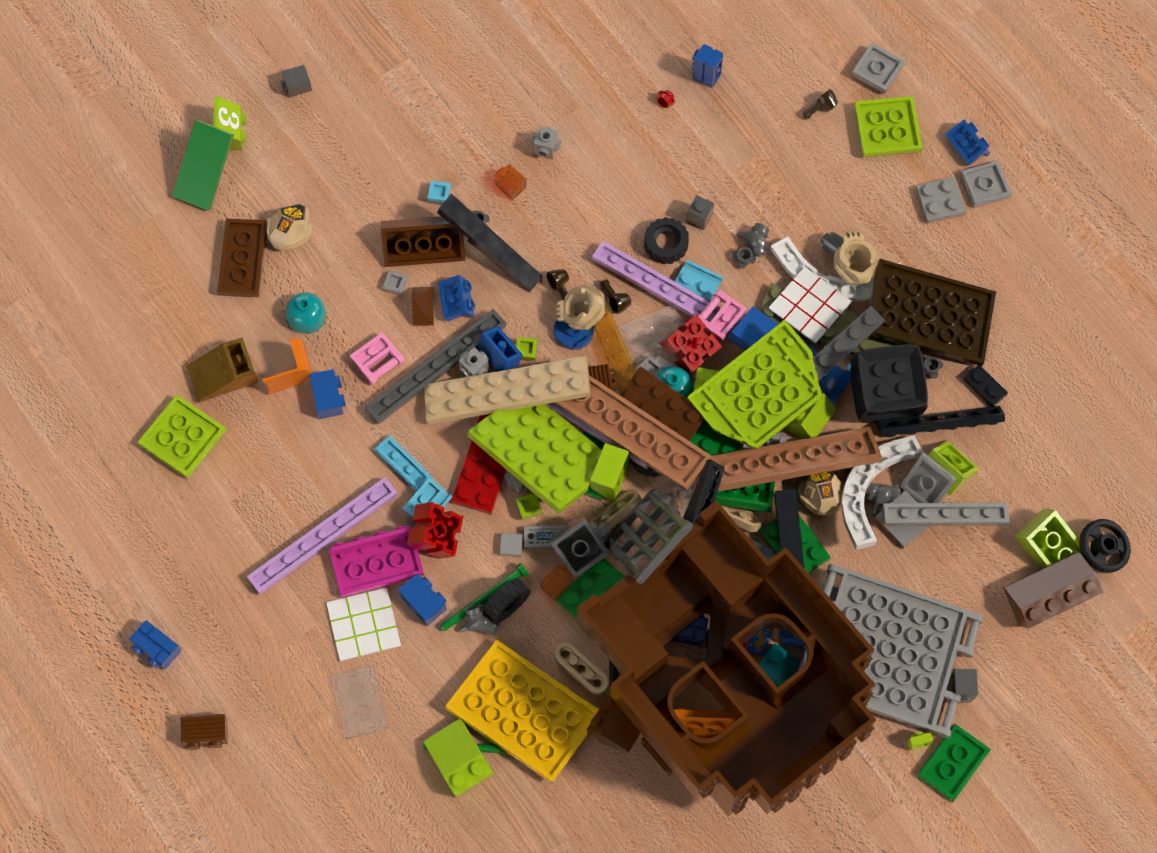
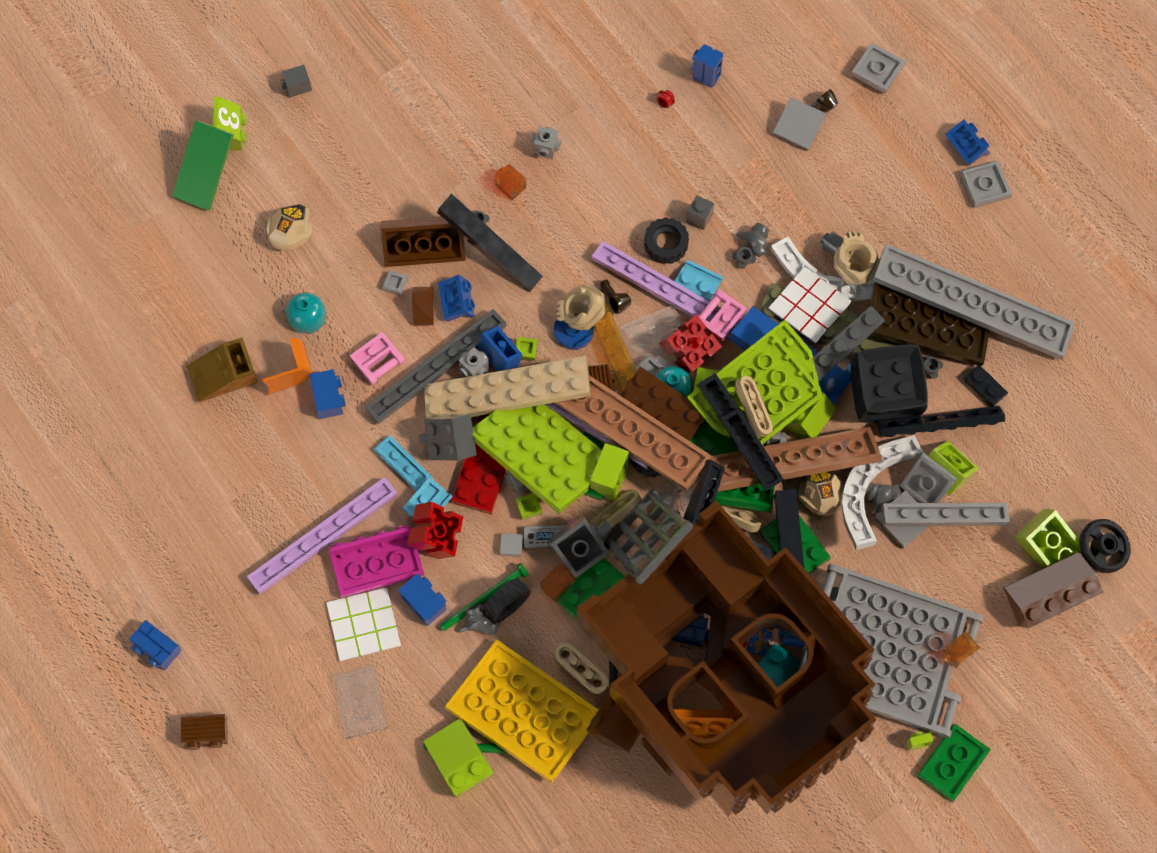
lime plate [138,395,227,479] -> none
reddish brown plate [218,218,267,297] -> none
medium azure plate [428,180,451,204] -> none
dark brown bar [546,269,569,300] -> none
lime plate [854,96,923,158] -> none
light grey plate [915,177,966,224] -> none
dark grey brick [951,669,978,703] -> none
none -> dark grey hinge [419,414,476,461]
none -> black slope [697,373,784,491]
none -> tan plate [735,376,773,437]
none -> light grey tile [773,97,826,150]
none -> light grey plate [872,244,1075,360]
none -> clear orange brick [942,631,980,669]

